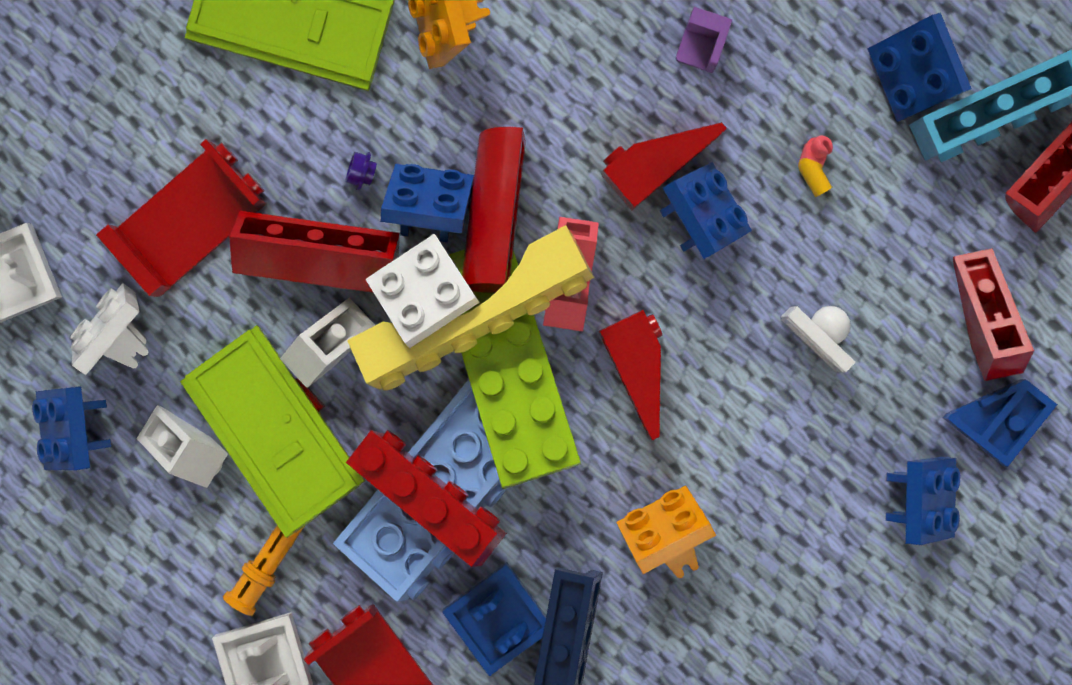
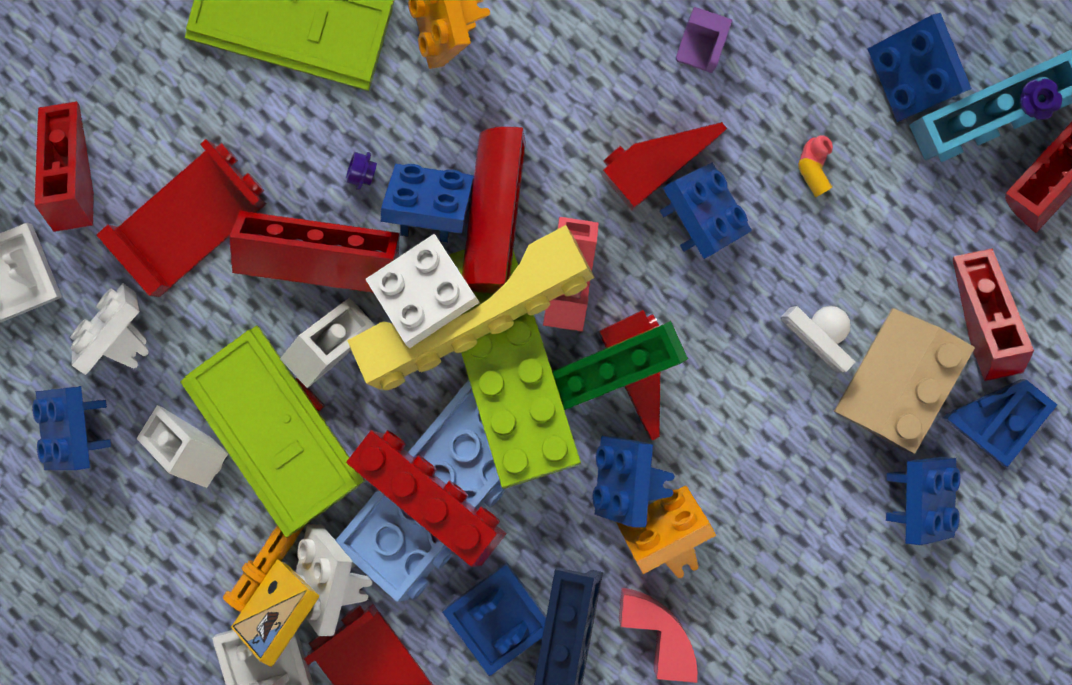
none -> red slope [34,101,94,232]
none -> yellow tile [231,559,320,667]
none -> white plate [296,524,372,636]
none -> green plate [552,321,688,410]
none -> blue plate [592,436,675,527]
none -> coral brick [619,588,698,683]
none -> tan slope [834,308,975,454]
none -> dark purple plate [1020,78,1062,120]

